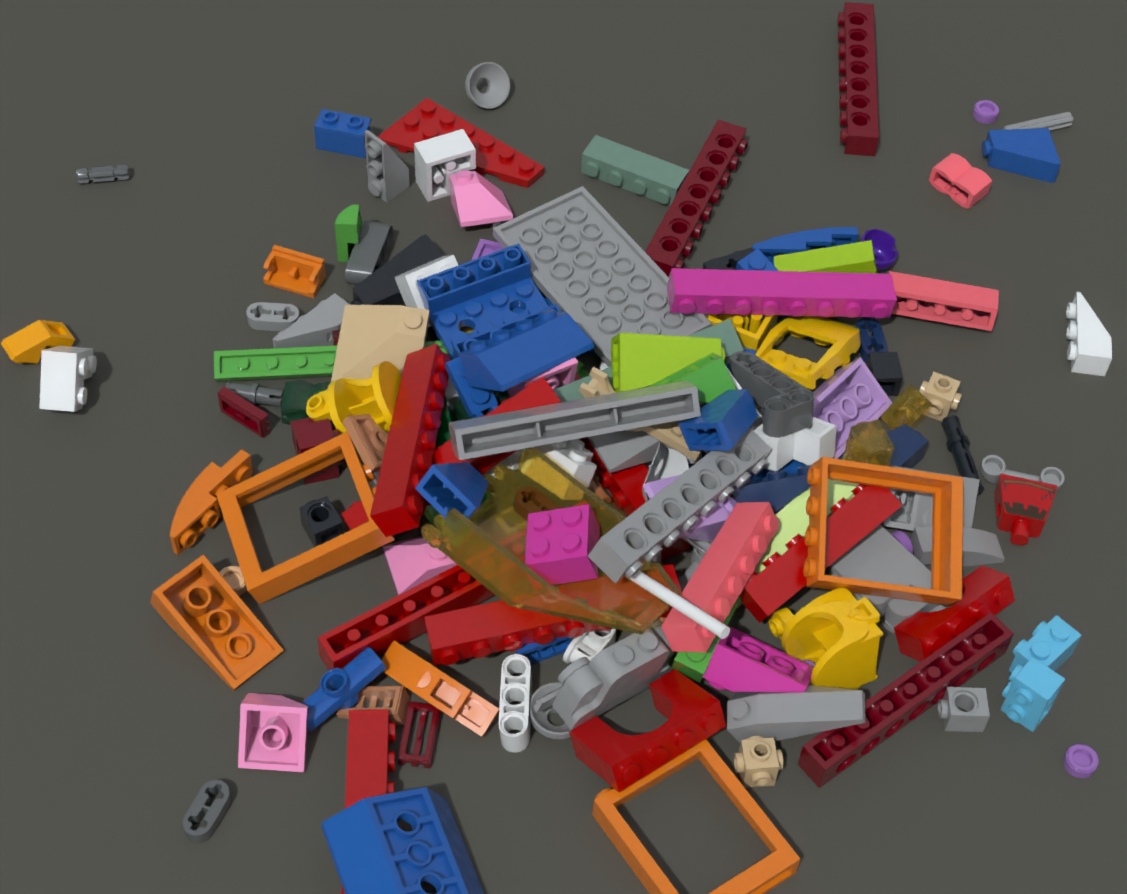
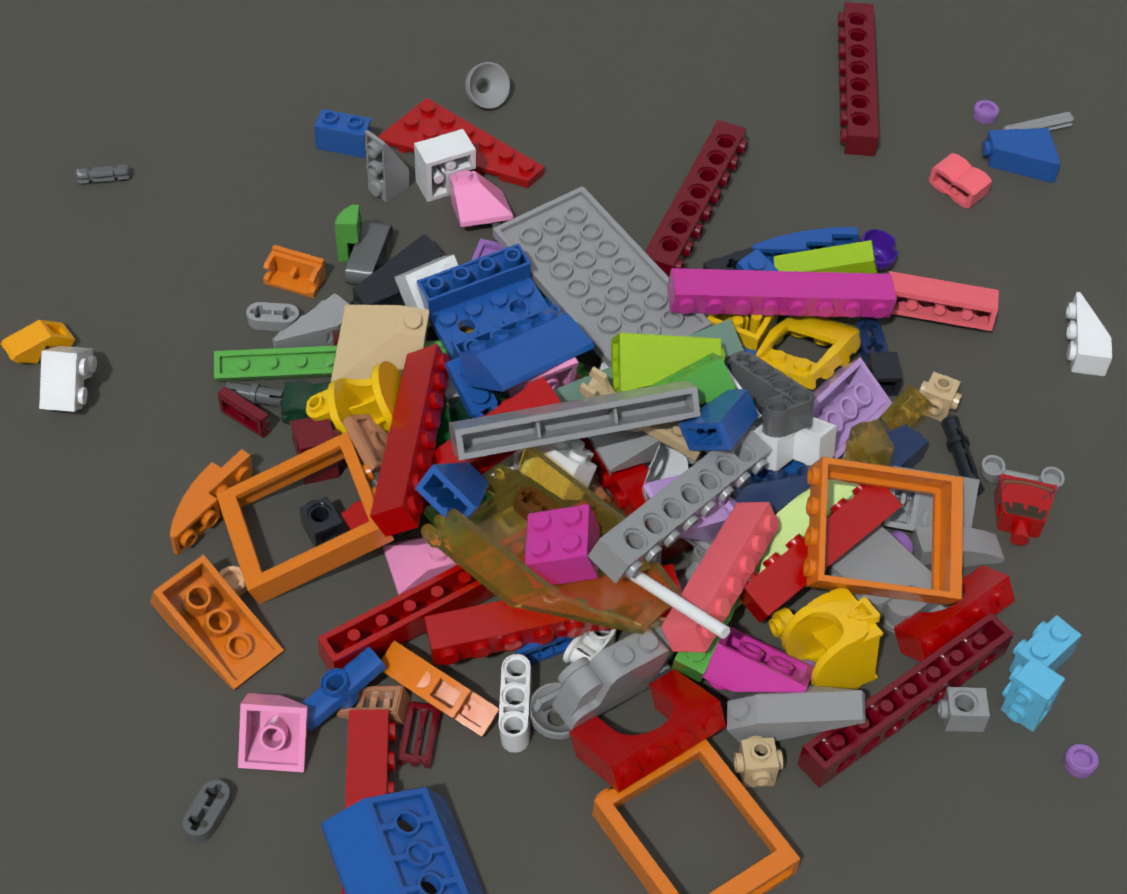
sand green brick [581,135,690,206] -> none

